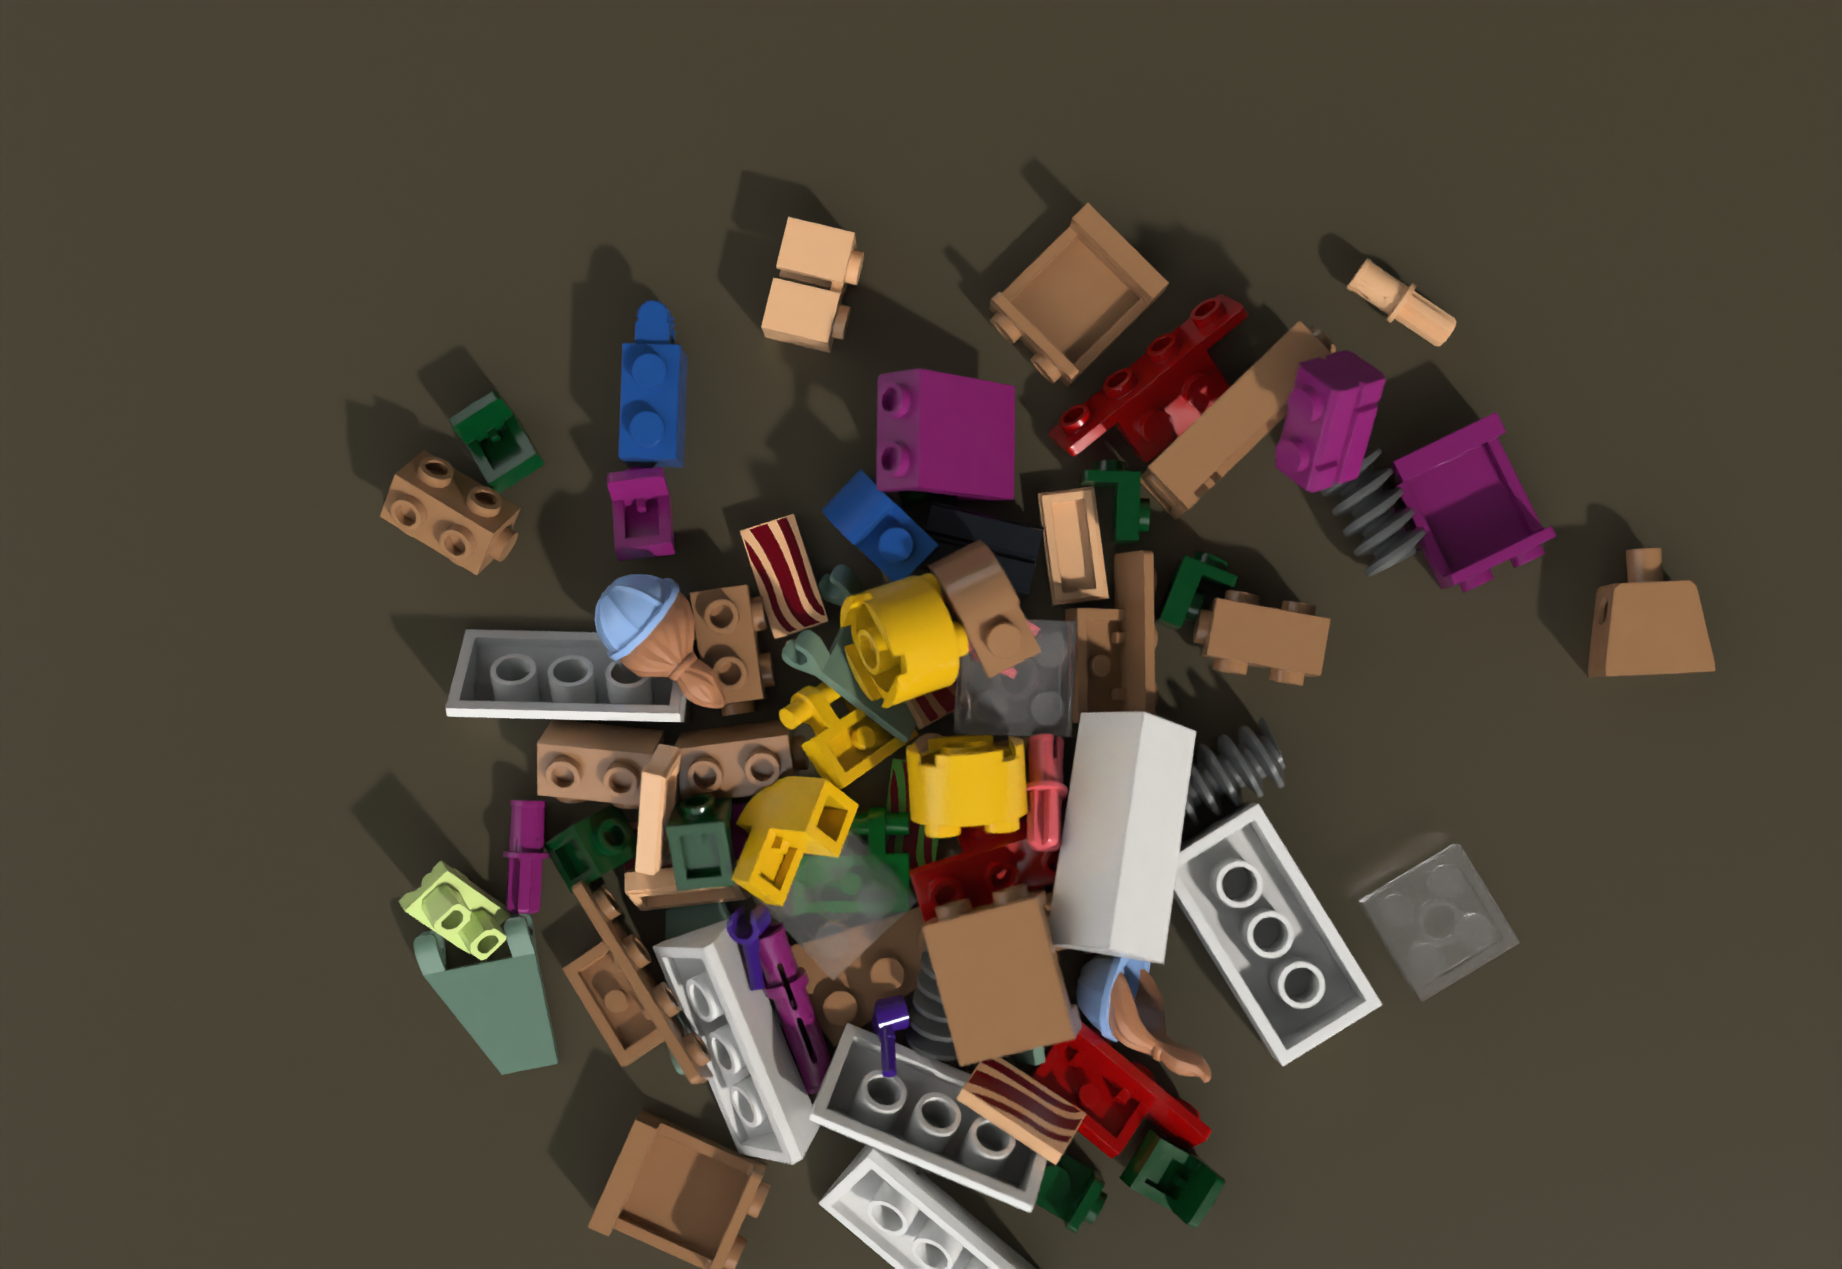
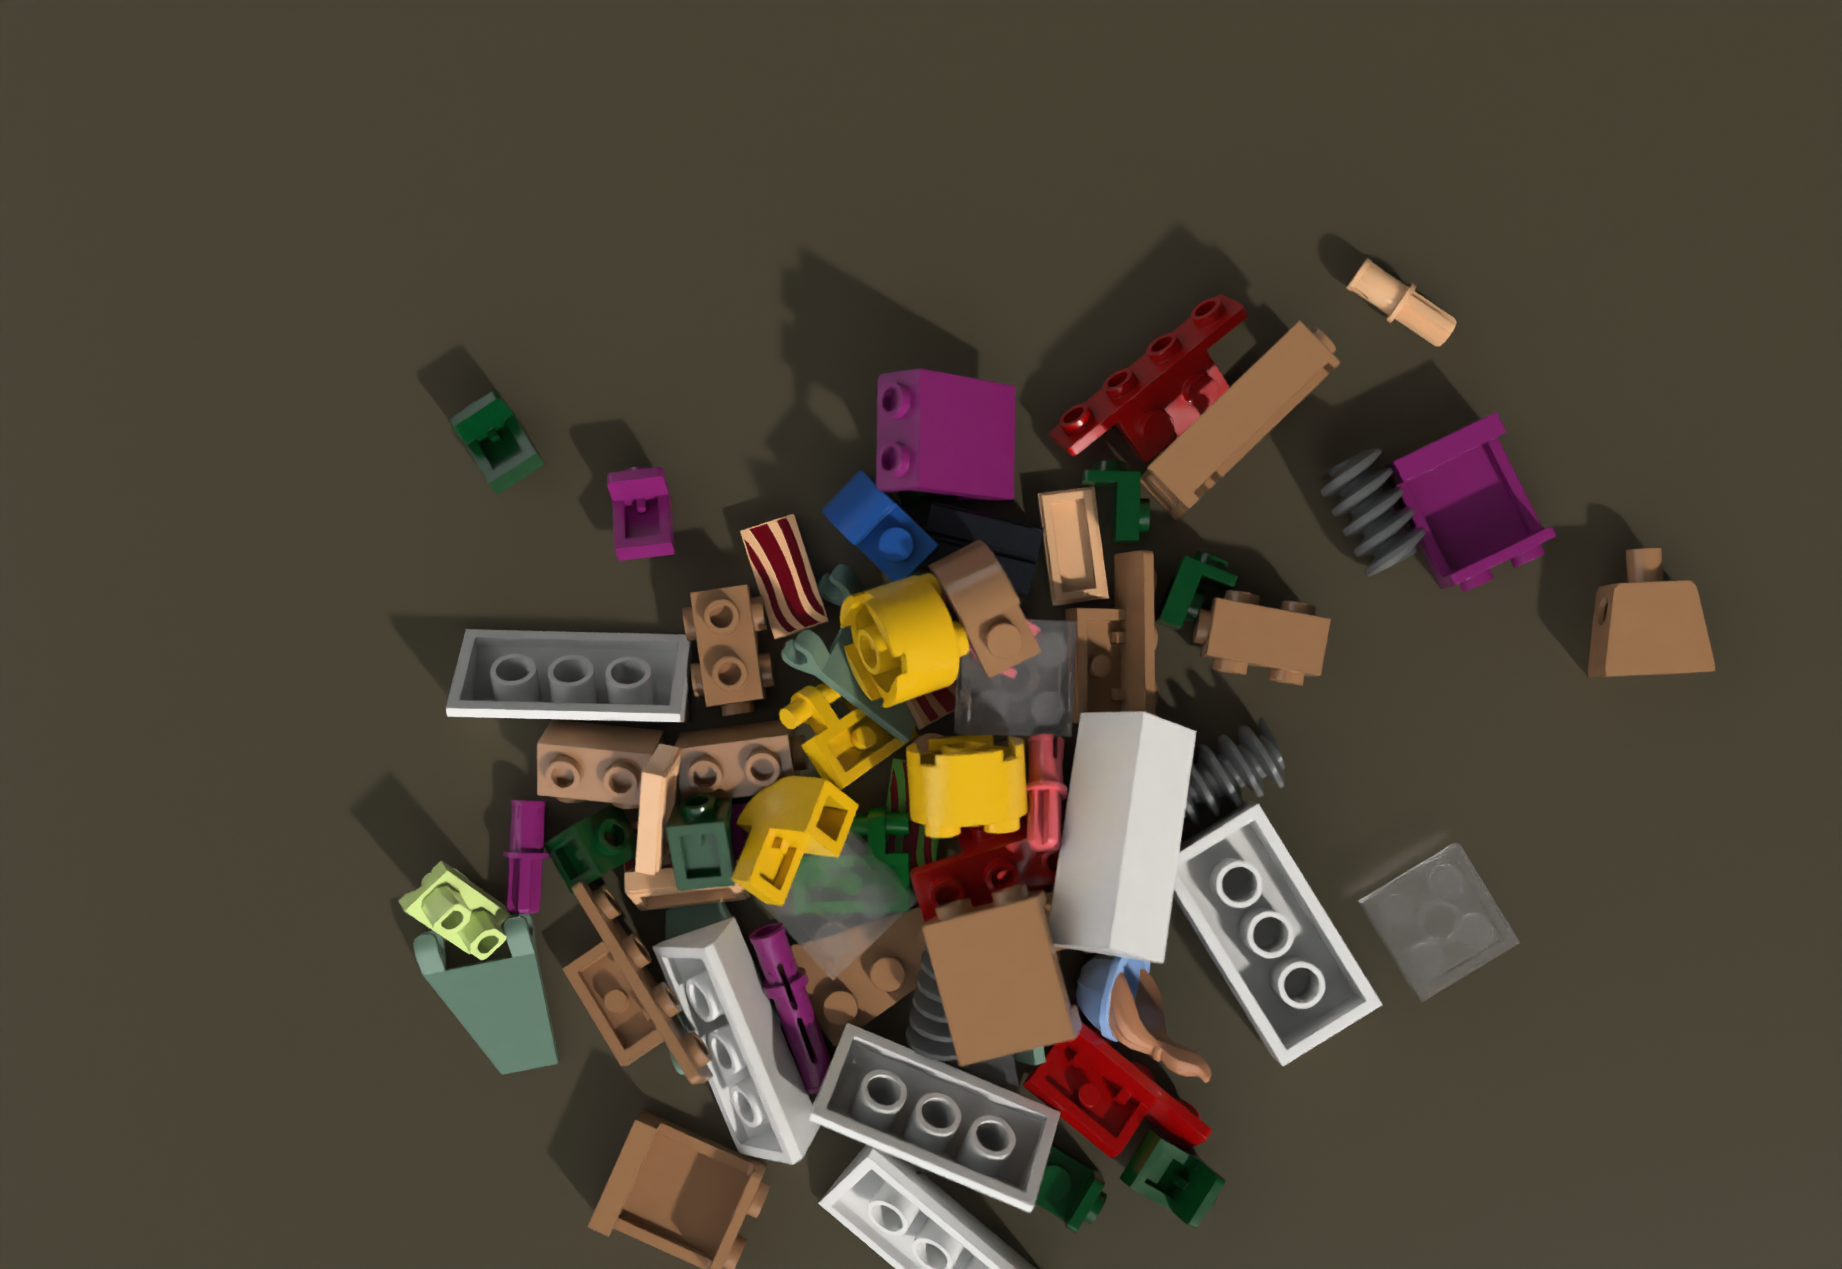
medium nougat brick [380,450,521,575] -> none
piece [594,574,726,708] -> none
blue hinge [618,299,688,468] -> none
dark purple hand [727,903,771,991] -> none
light nougat piece [761,217,864,353] -> none
dark purple hand [872,995,909,1078] -> none
tile [956,1057,1086,1165] -> none
medium nougat panel [989,203,1169,388] -> none
magenta brick [1274,350,1386,493] -> none

